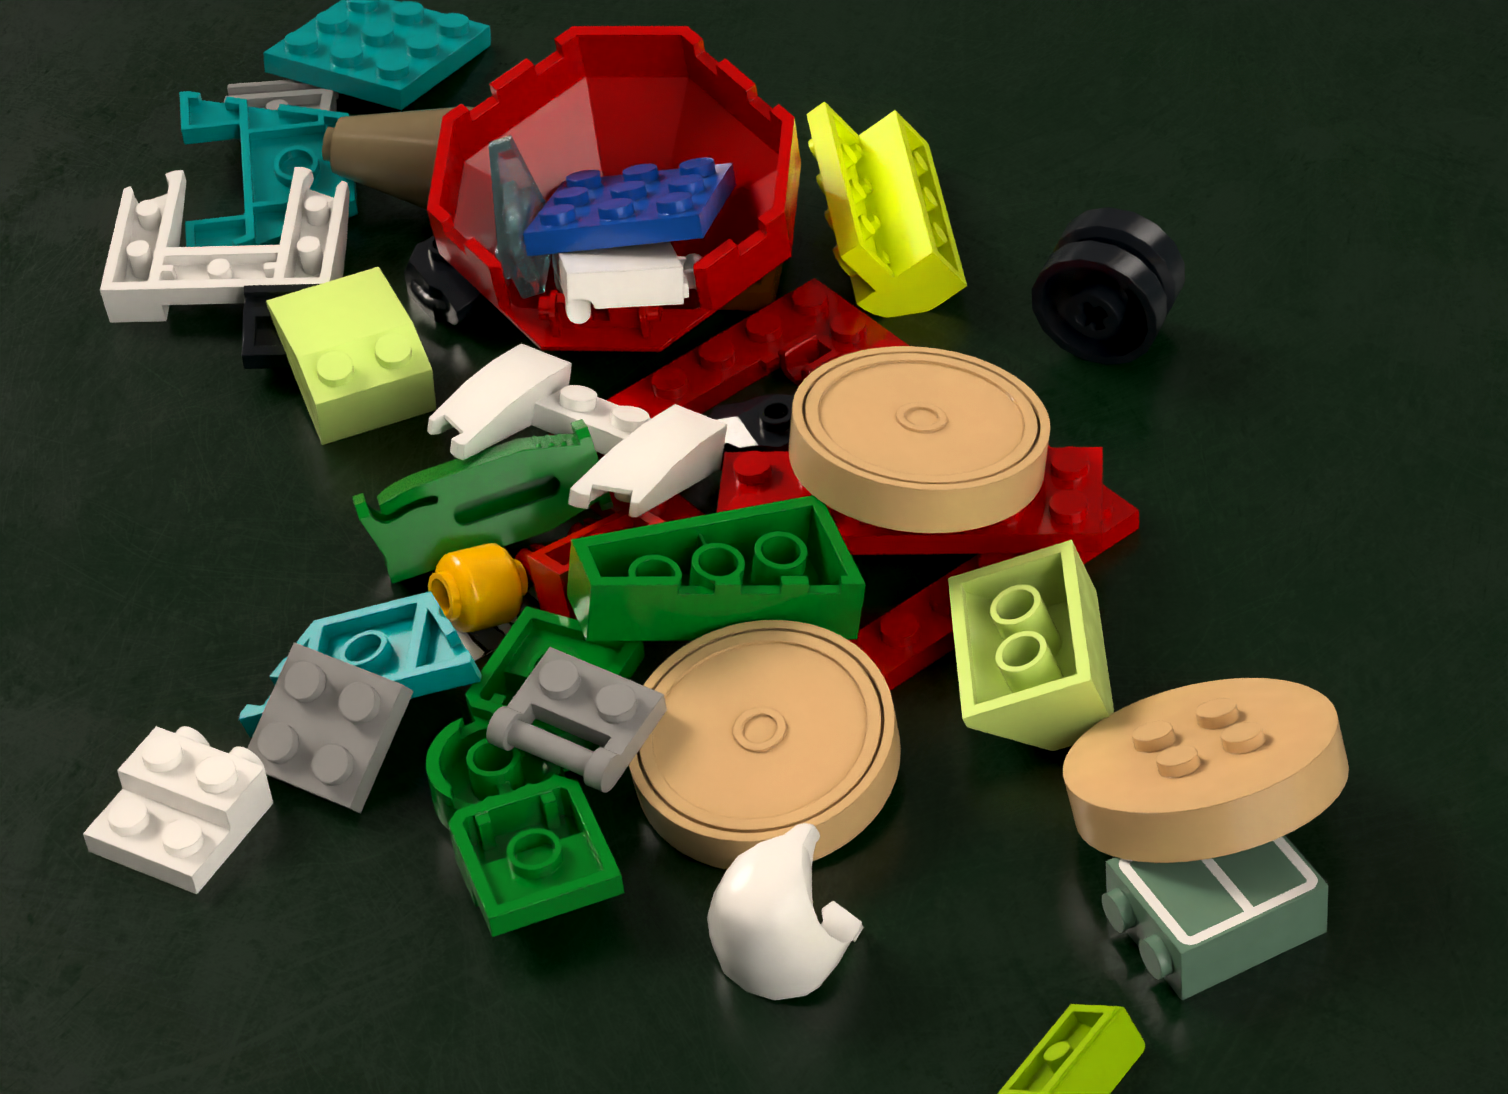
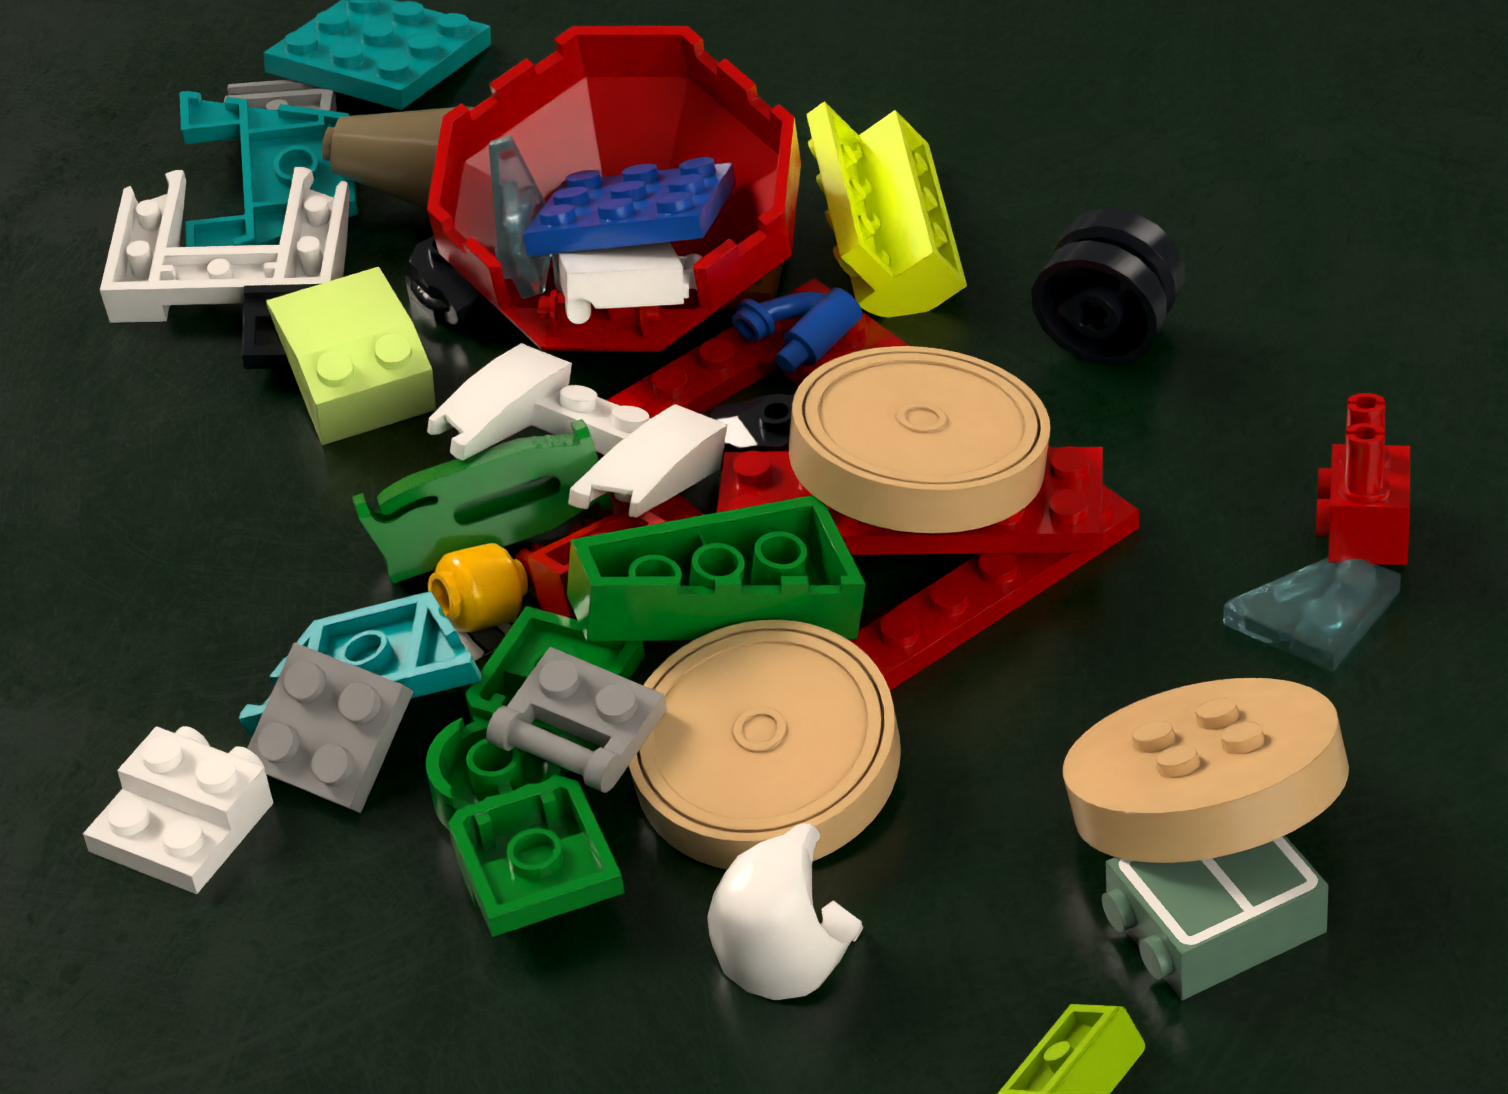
yellowish green slope [948,540,1114,751] -> none
none -> blue plant [732,288,863,374]
none -> clear light blue wing [1224,558,1401,672]
none -> red brick [1316,393,1410,565]

